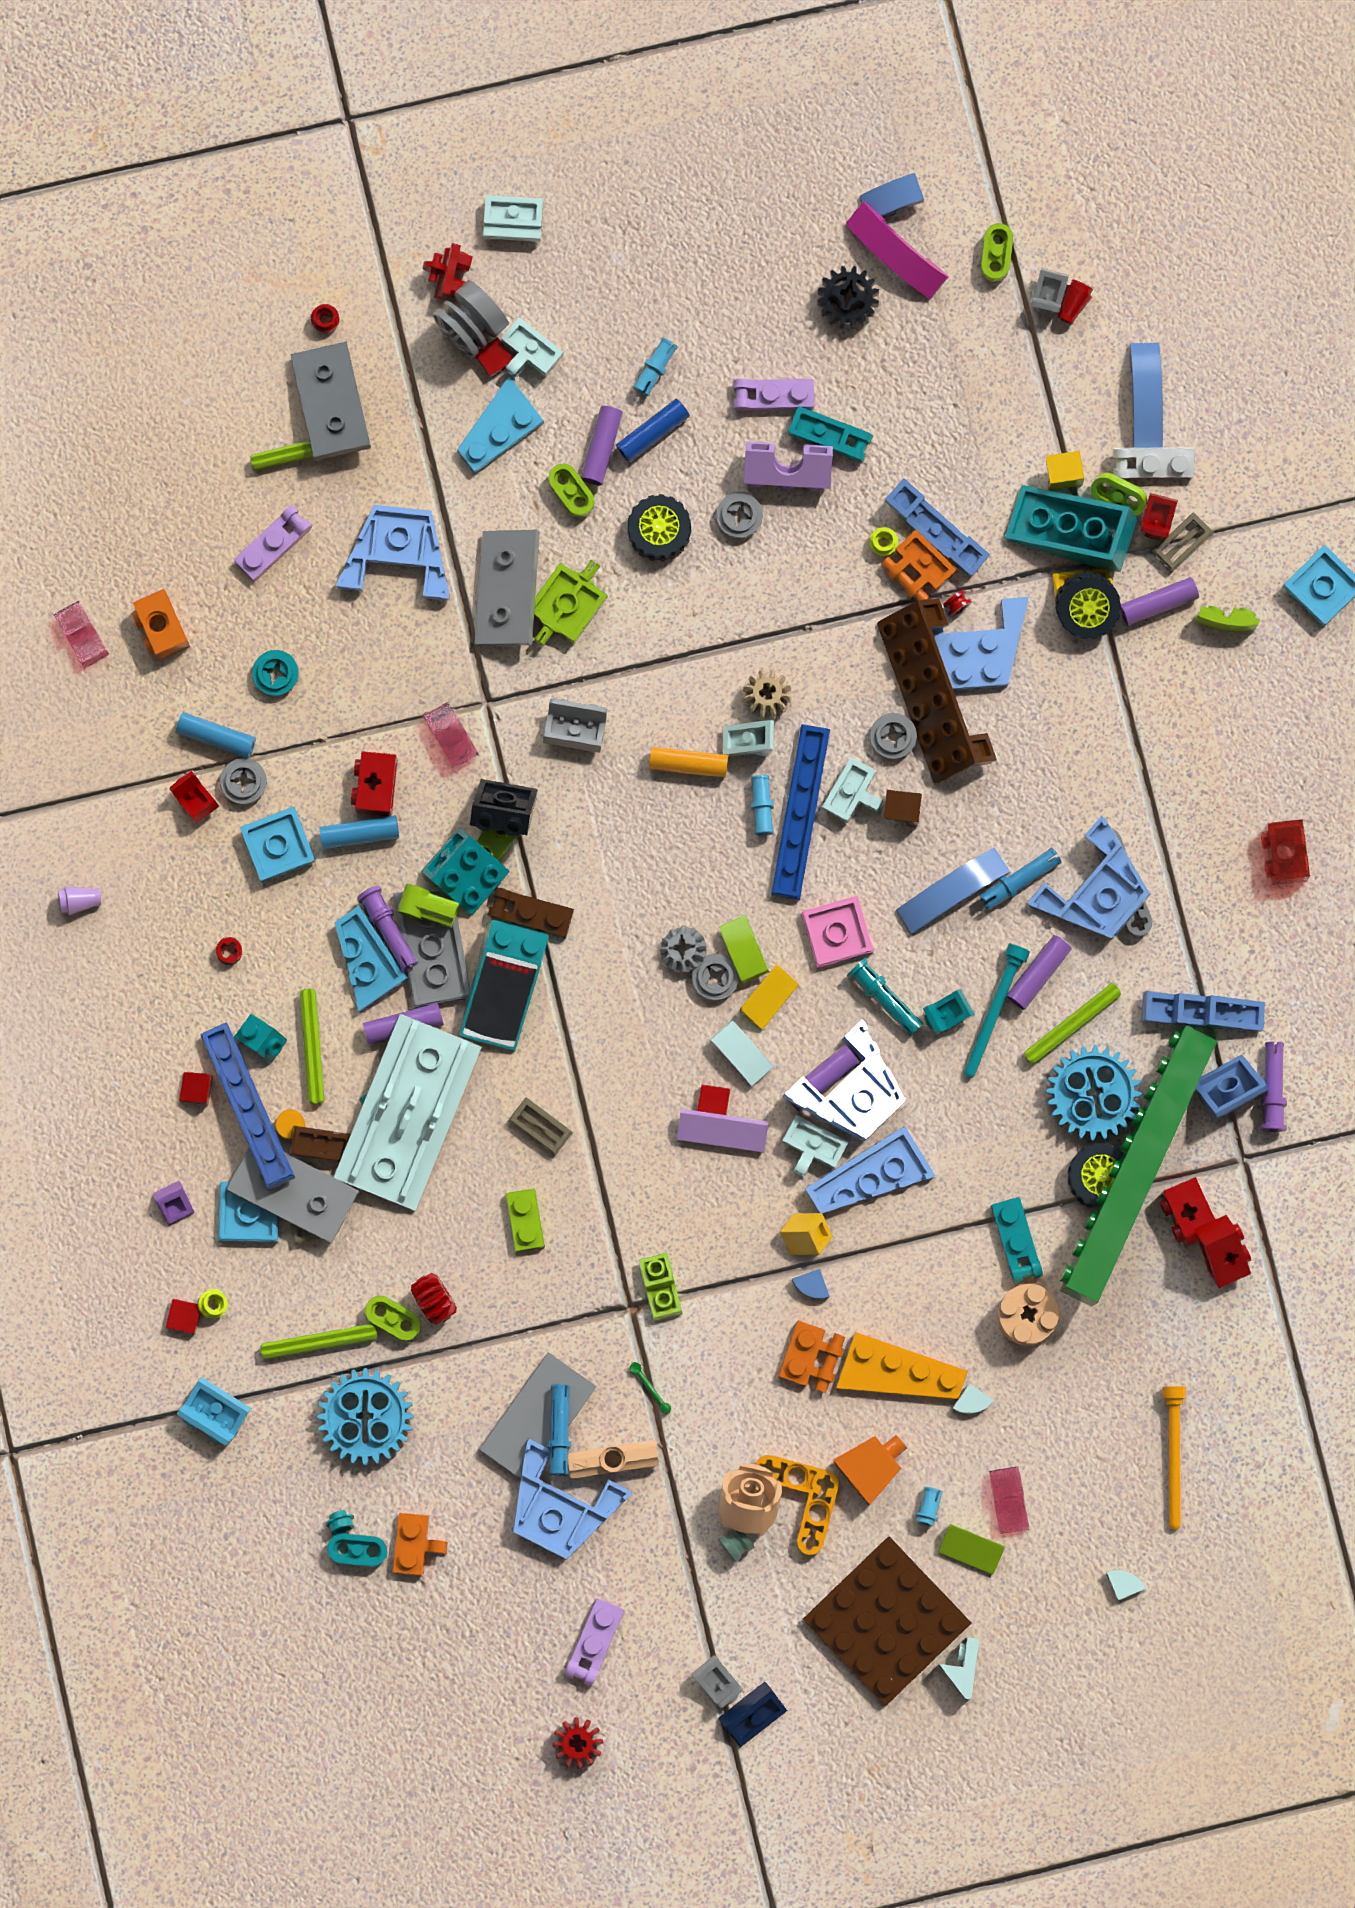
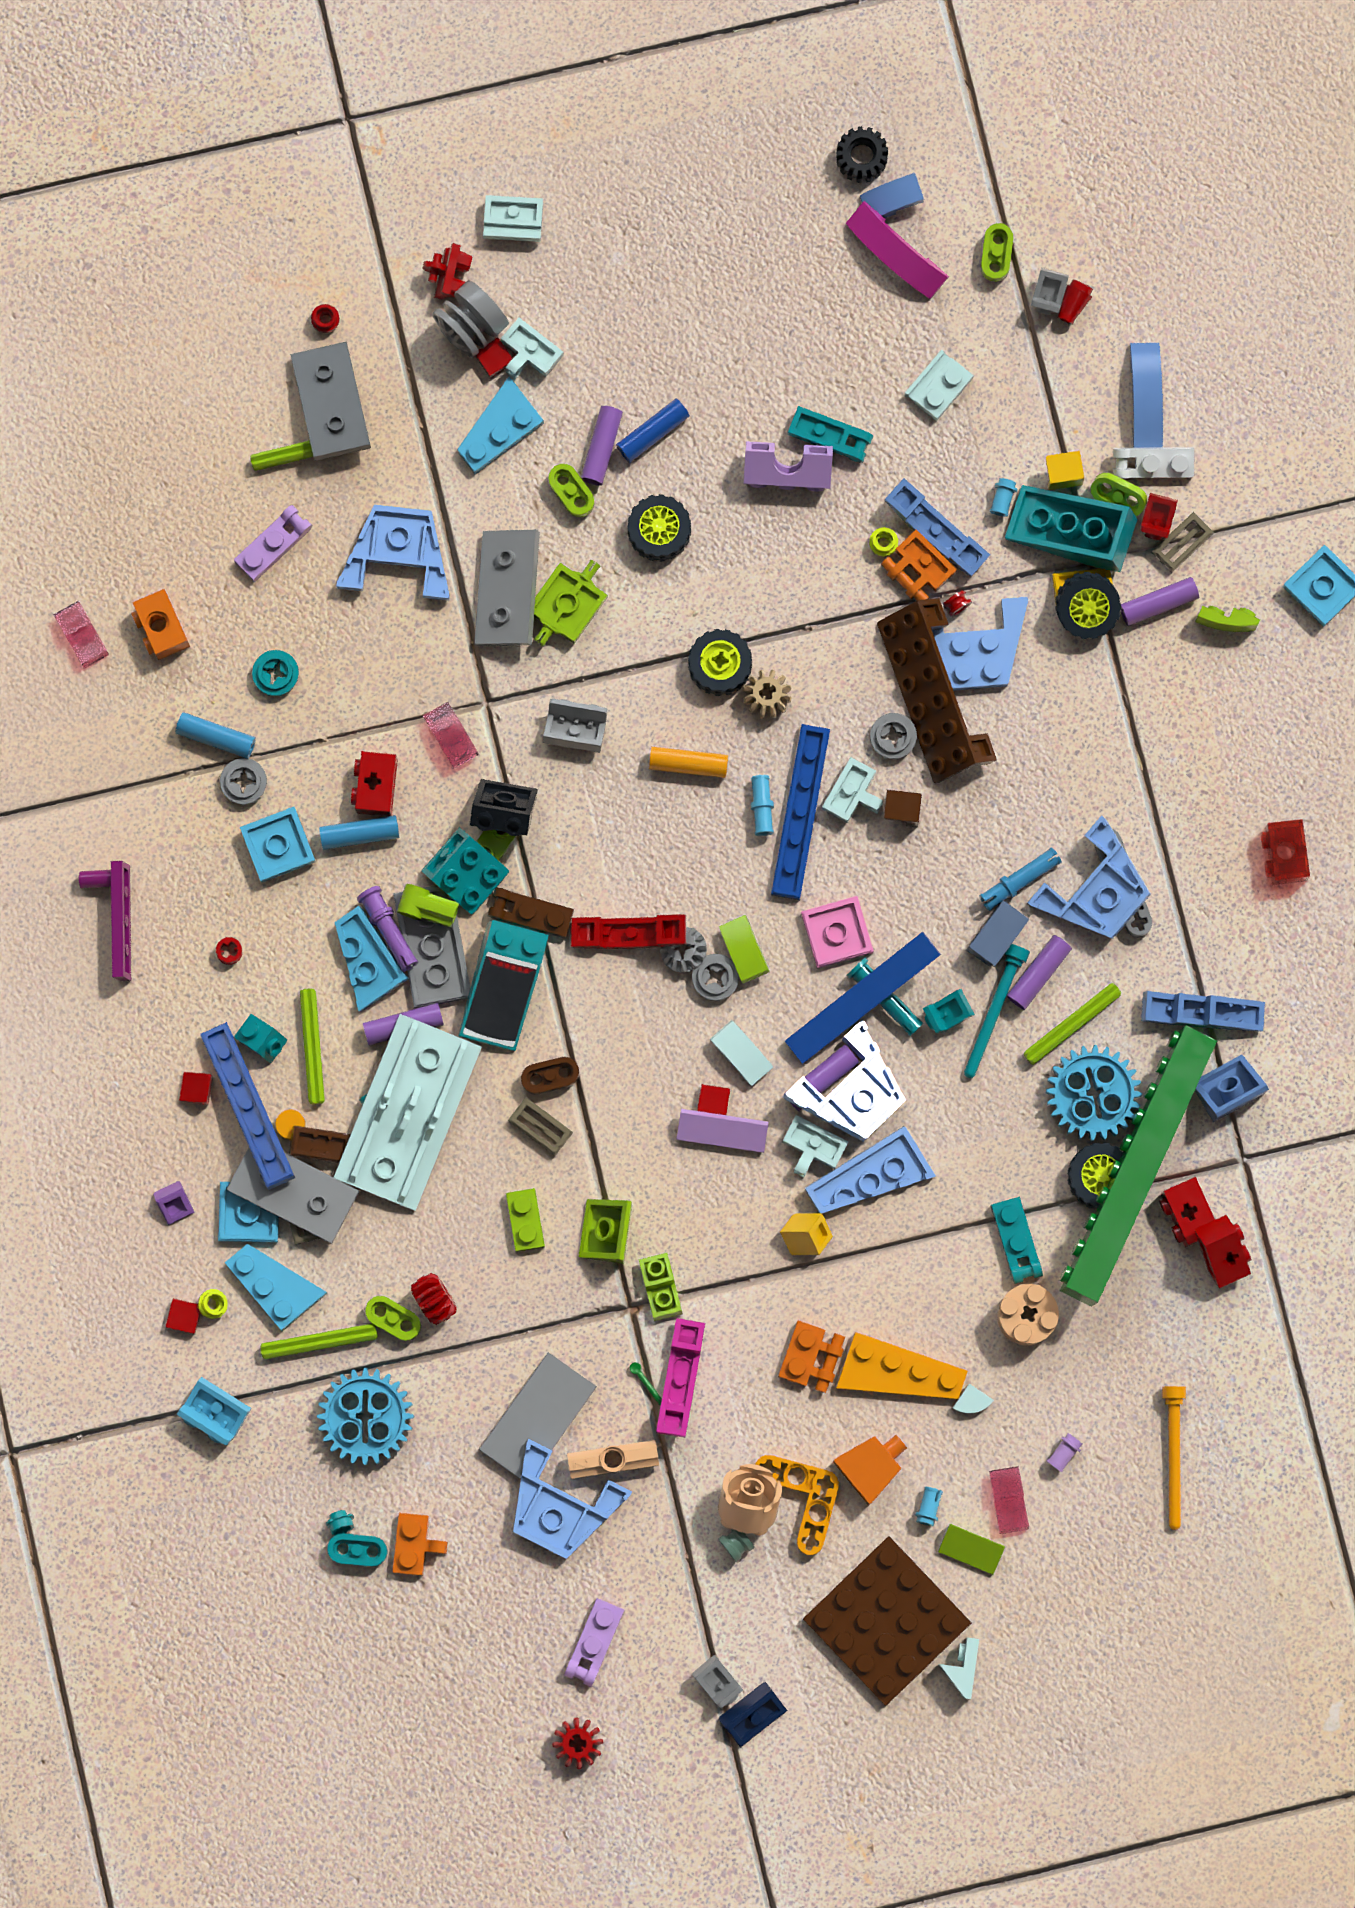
lavender cone [58,887,101,915] -> none
red bracket [169,771,219,824] -> none
dark azure pin [547,1384,571,1476] -> none
medium azure pin [633,338,678,396] -> none
light grey gear [716,492,763,539] -> none
light aqua slope [723,720,774,757] -> none
lavender plate [733,379,814,411] -> none
yellow slope [740,964,799,1030] -> none
medium blue tile [792,1269,830,1299] -> none
black gear [817,266,879,329] -> none
medium blue slope [896,847,1010,935] -> none
light aqua tile [1106,1570,1146,1601] -> none
medium lavender pin [1260,1041,1287,1132] -> none
none -> magenta piece [79,861,132,981]
none -> medium azure wing [225,1244,327,1331]
none -> reddish brown plate [521,1057,579,1094]
none -> red slope [571,914,686,949]
none -> lime slope [579,1199,632,1264]
none -> dark pink slope [656,1318,705,1438]
none -> black wheel [688,629,752,696]
none -> blue tile [785,932,941,1064]
none -> black tyre [836,126,888,183]
none -> light aqua plate [905,350,974,421]
none -> sand blue hinge [966,900,1029,967]
none -> medium azure pin [990,478,1017,517]
none -> lavender pin [1047,1433,1082,1472]

